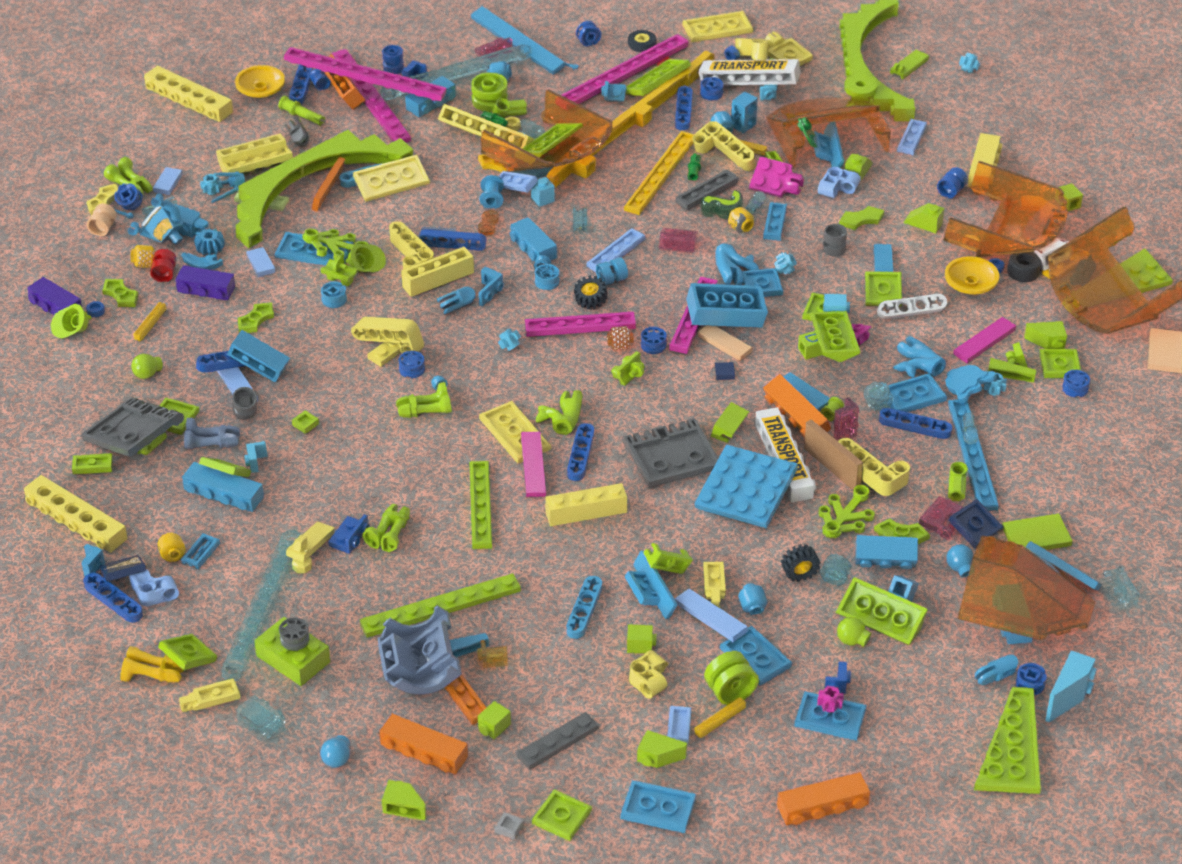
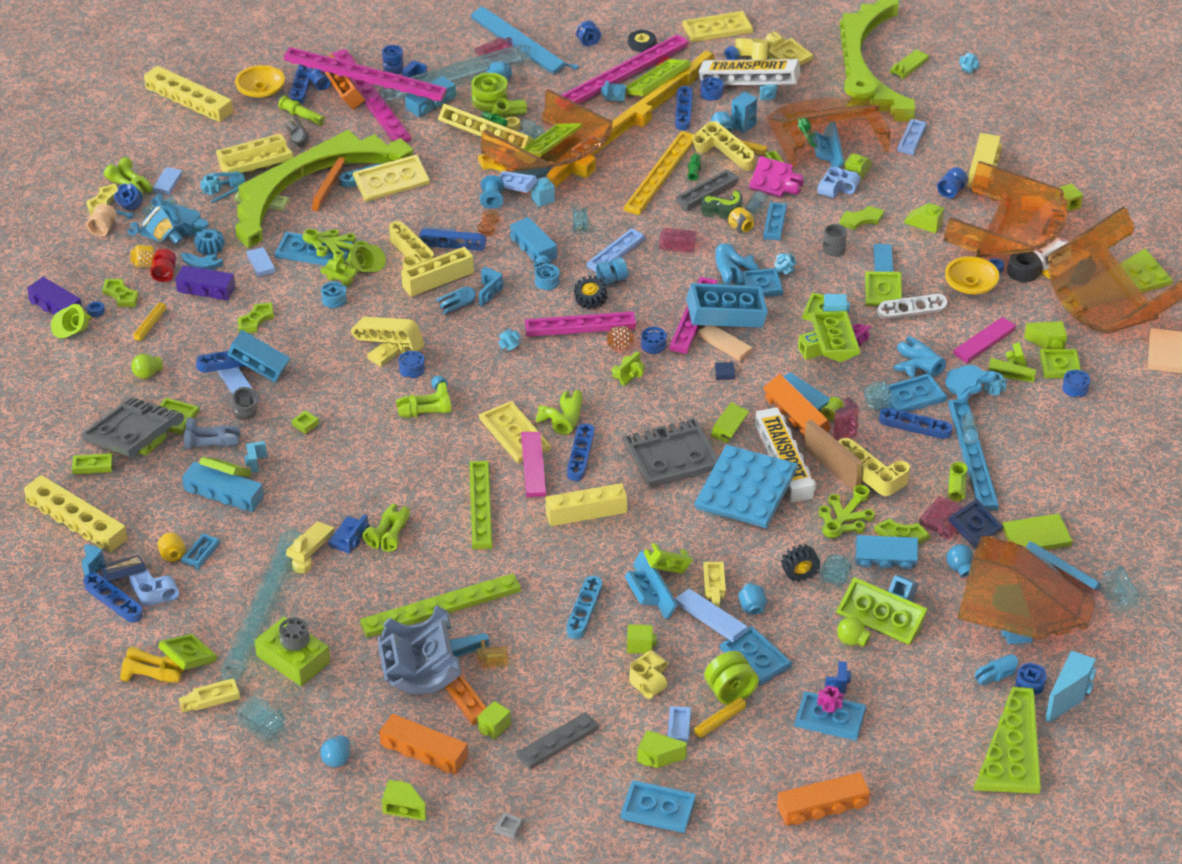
lime tile [532,789,592,841] -> none

